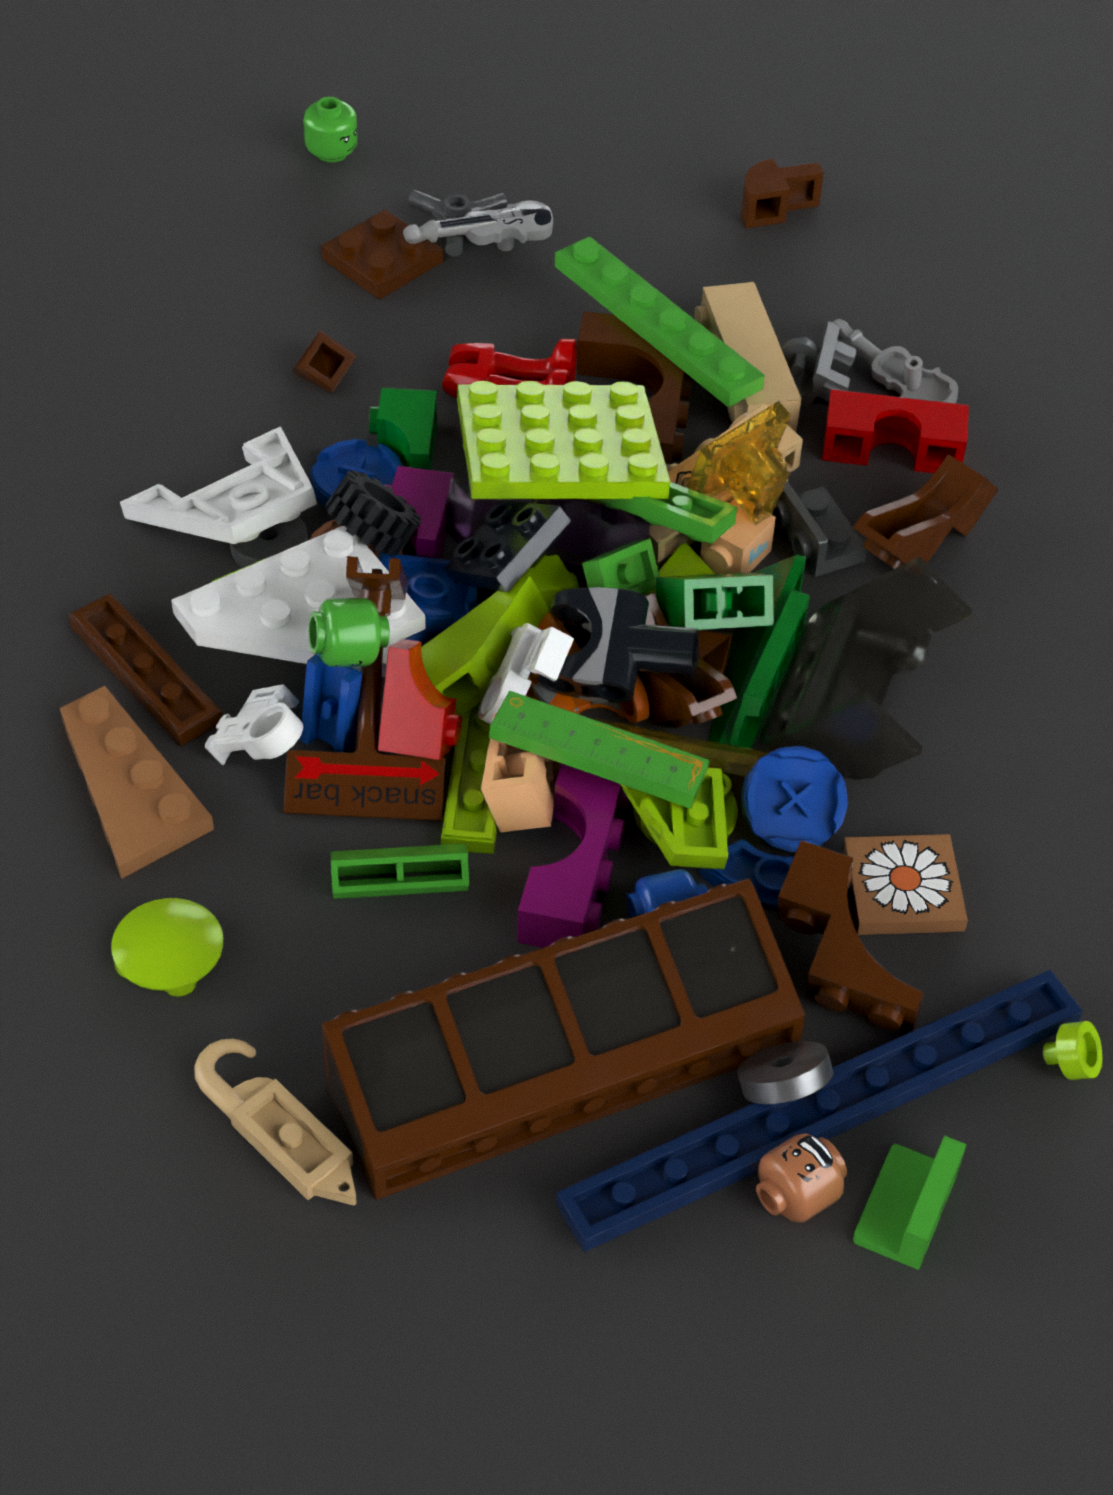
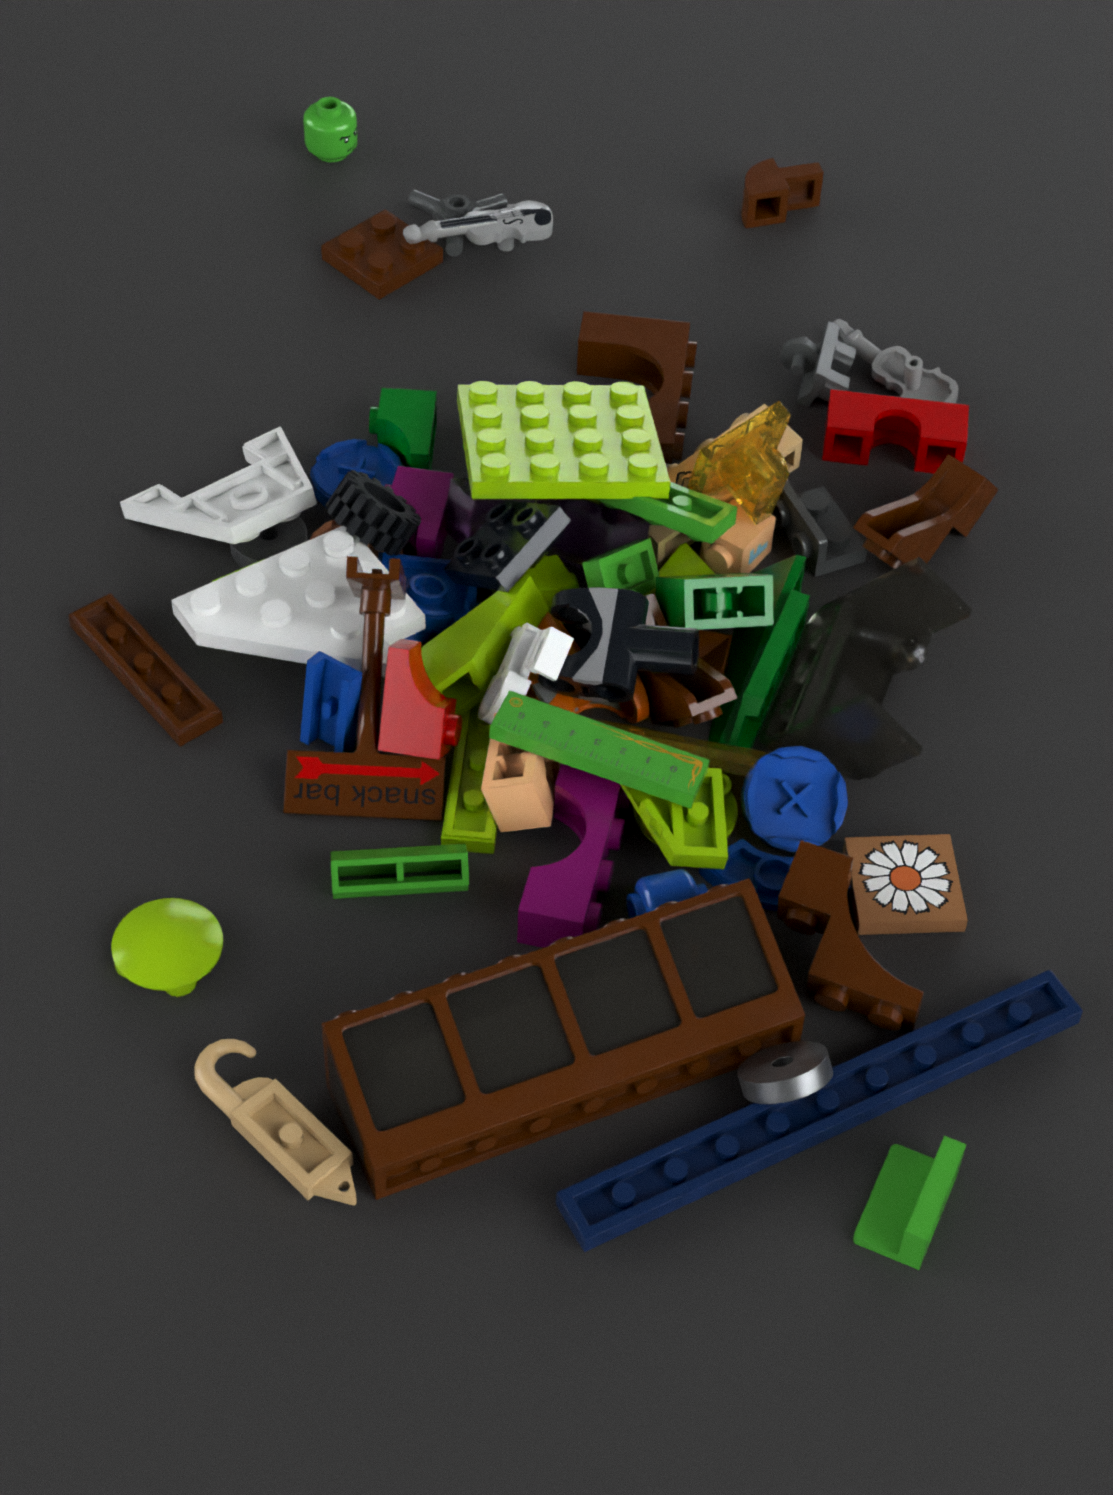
medium nougat wing [60,686,214,879] -> none
white piece [205,684,303,765] -> none
reddish brown slope [292,330,357,394] -> none
bright green head [308,598,390,667] -> none
red piece [442,338,577,398] -> none
bright green plate [555,236,765,407] -> none
tan brick [694,282,801,432] -> none
nougat head [756,1133,847,1223] -> none
lime tile [1043,1021,1102,1080] -> none

